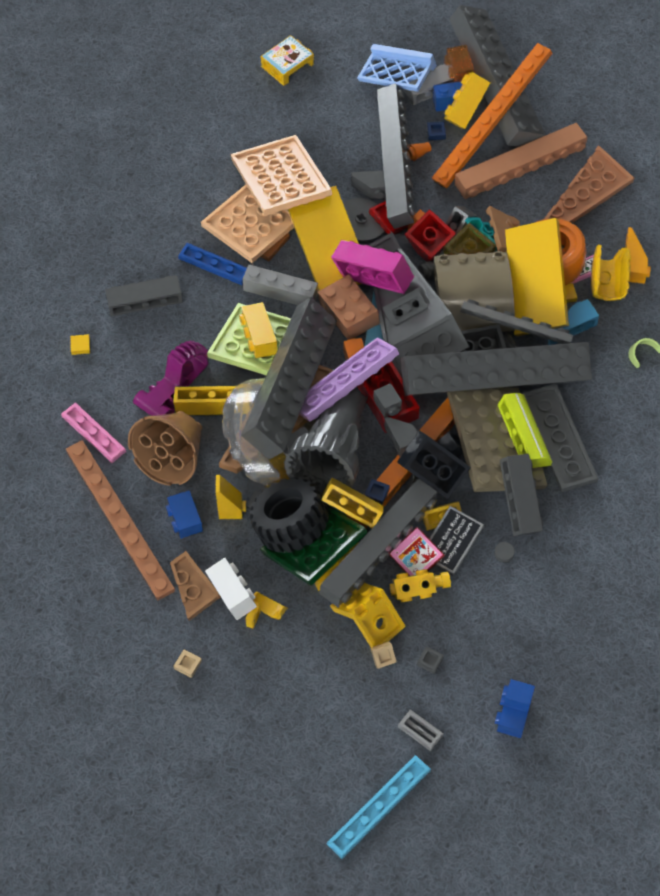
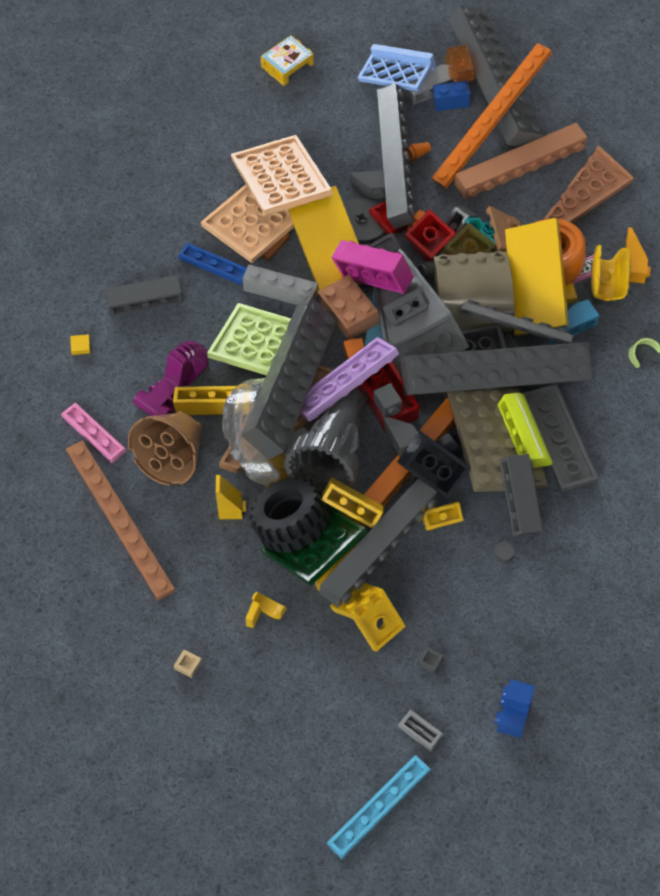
blue brick [165,490,203,539] -> none
medium nougat wing [170,551,221,621] -> none
white brick [205,558,257,620] -> none
yellow brick [239,302,277,359] -> none
dark blue plate [364,479,390,505] -> none
tan plate [371,641,397,669] -> none
tile [389,527,445,576] -> none
yellow brick [389,569,451,602] -> none
dark blue plate [427,122,446,140] -> none
black tile [430,506,484,576] -> none
yellow brick [444,72,490,129] -> none

